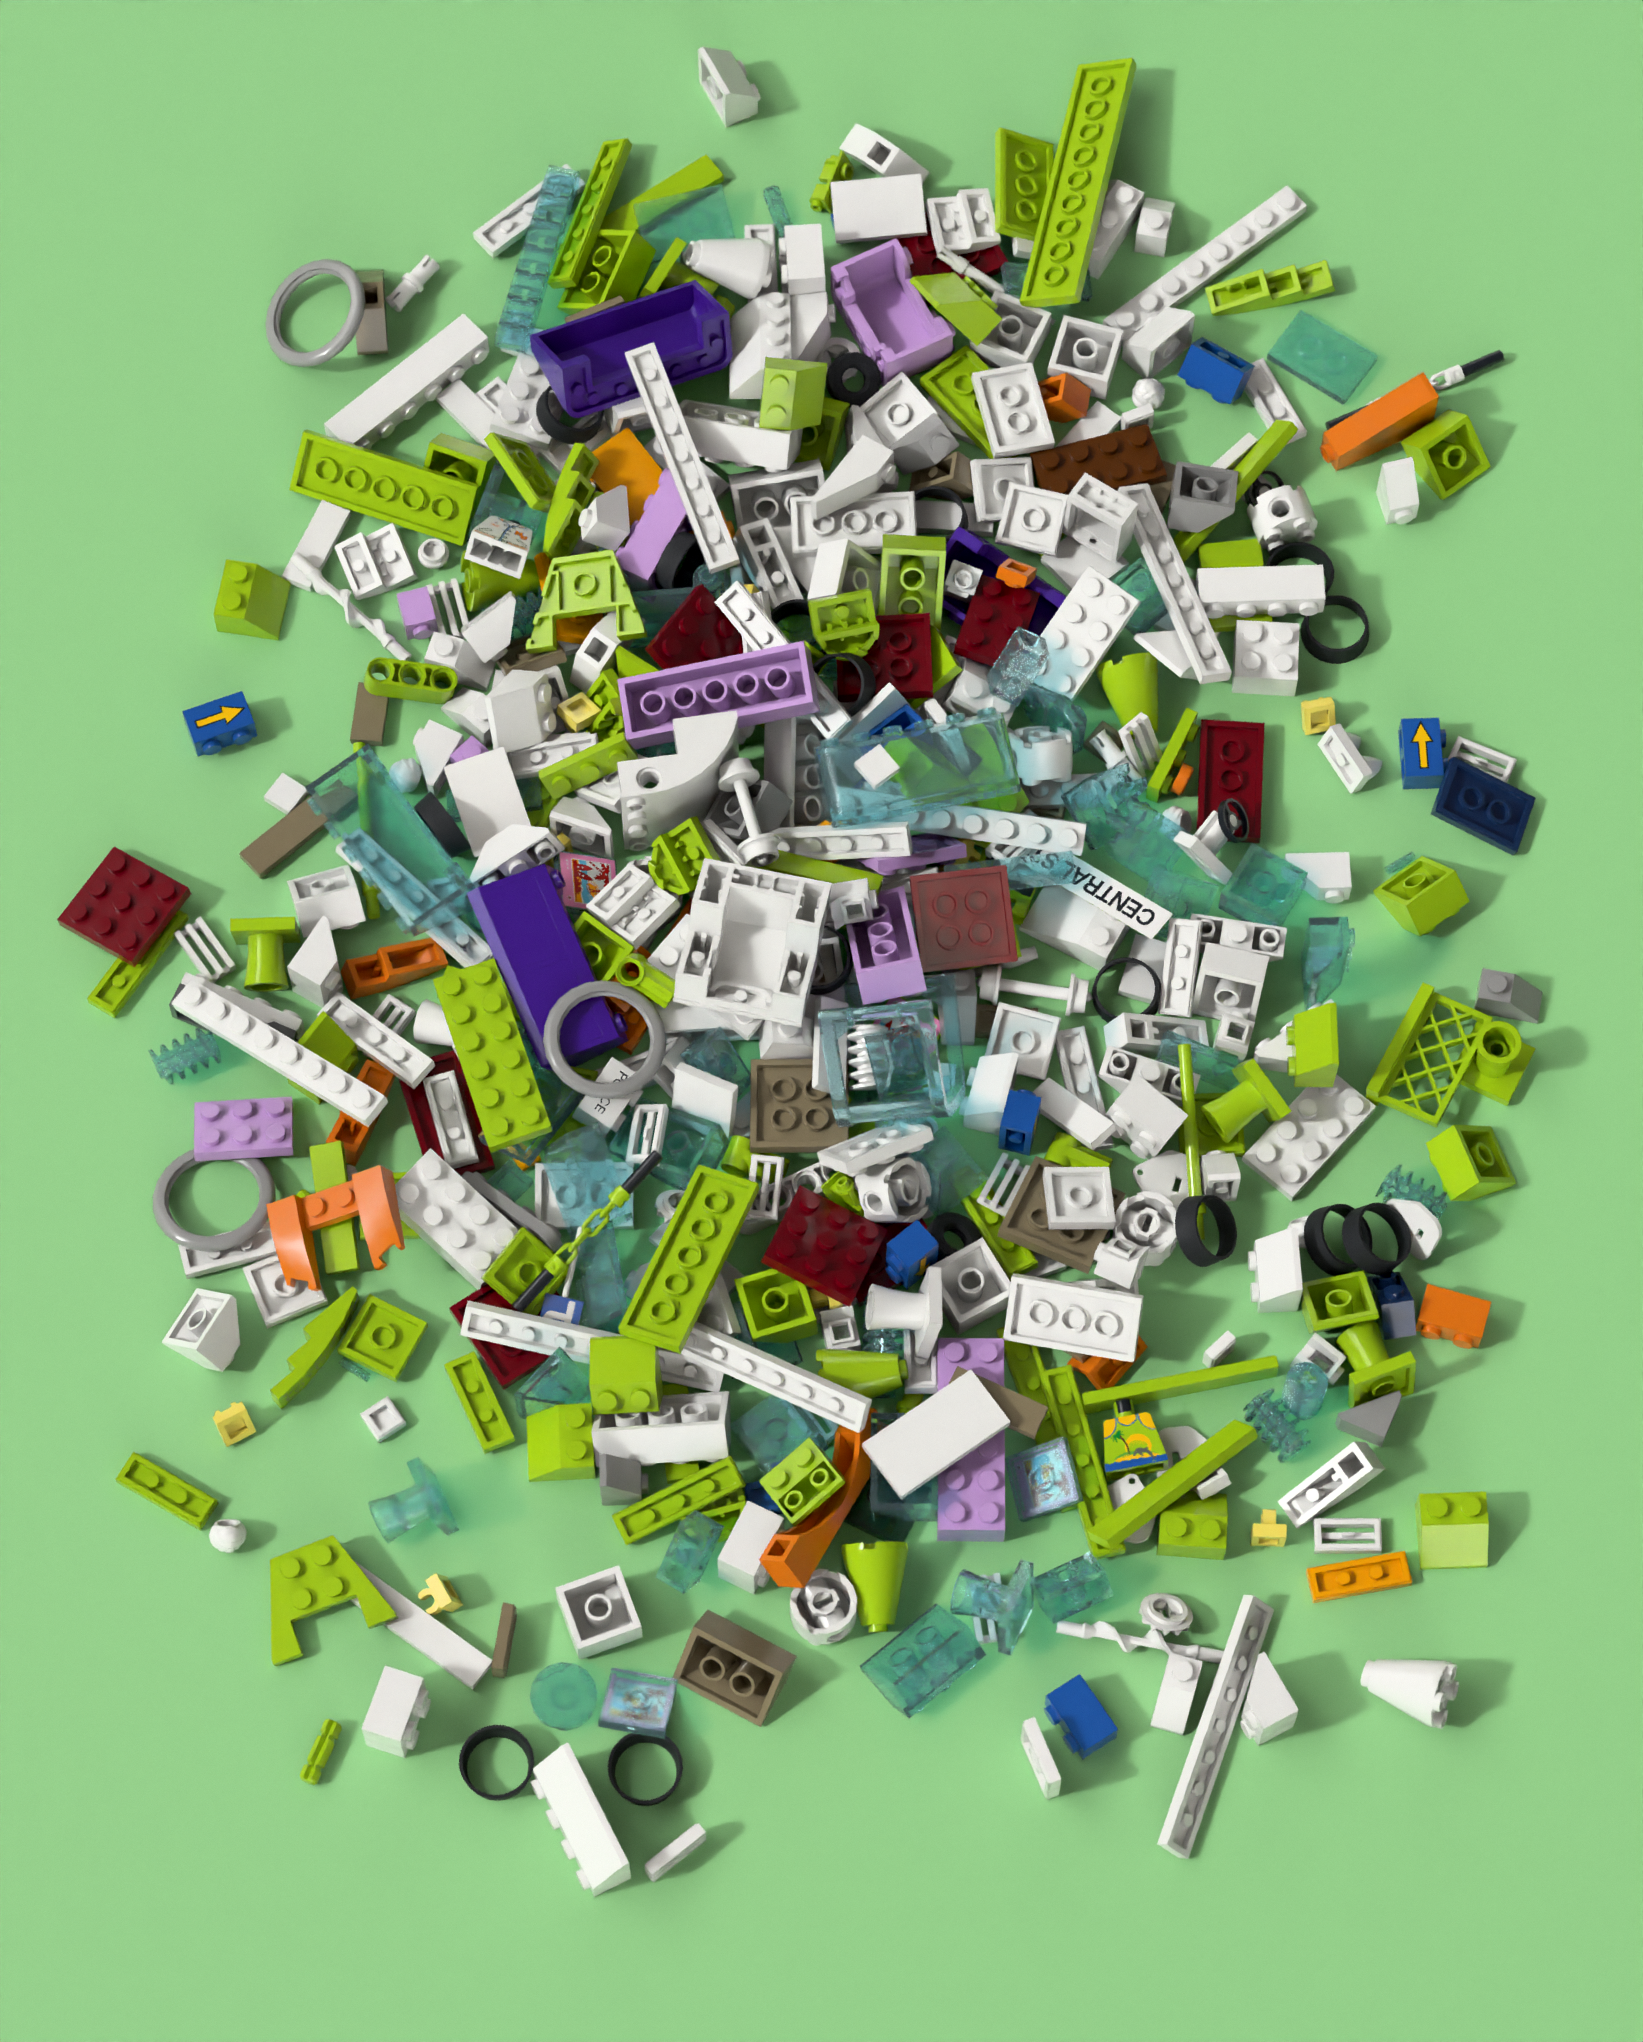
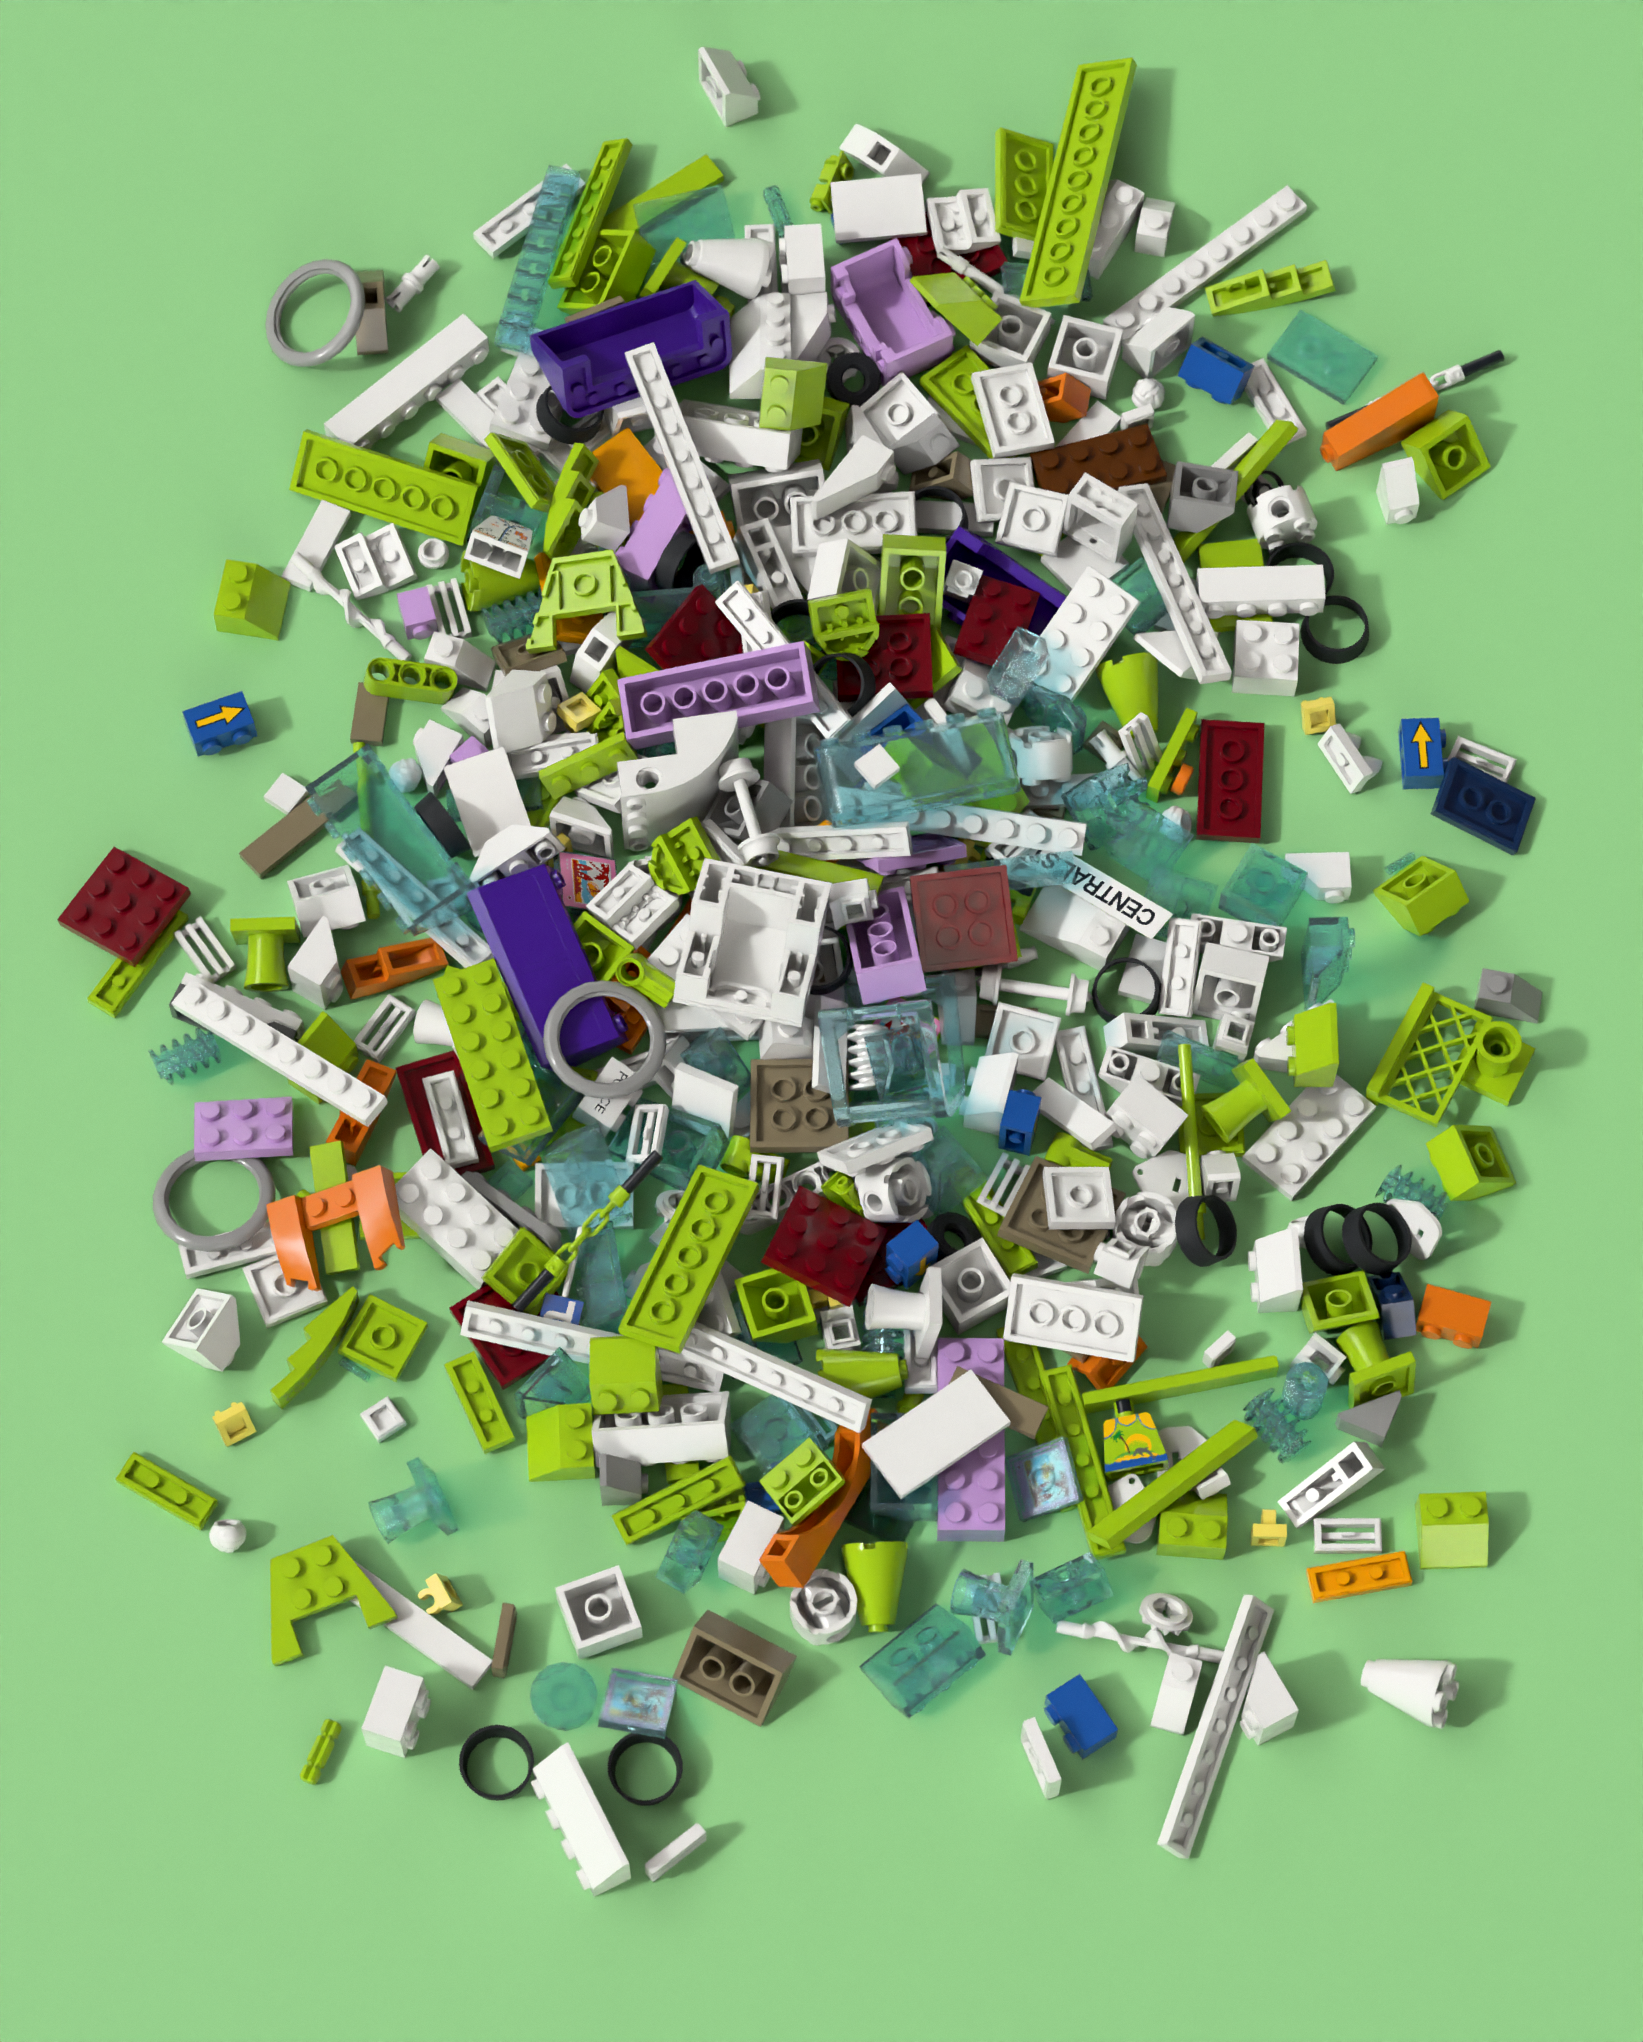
white plate [317,991,435,1089] -> none
white slope [461,591,516,663] -> none
orange plate [996,558,1037,588] -> none
white piece [1173,798,1249,886] -> none

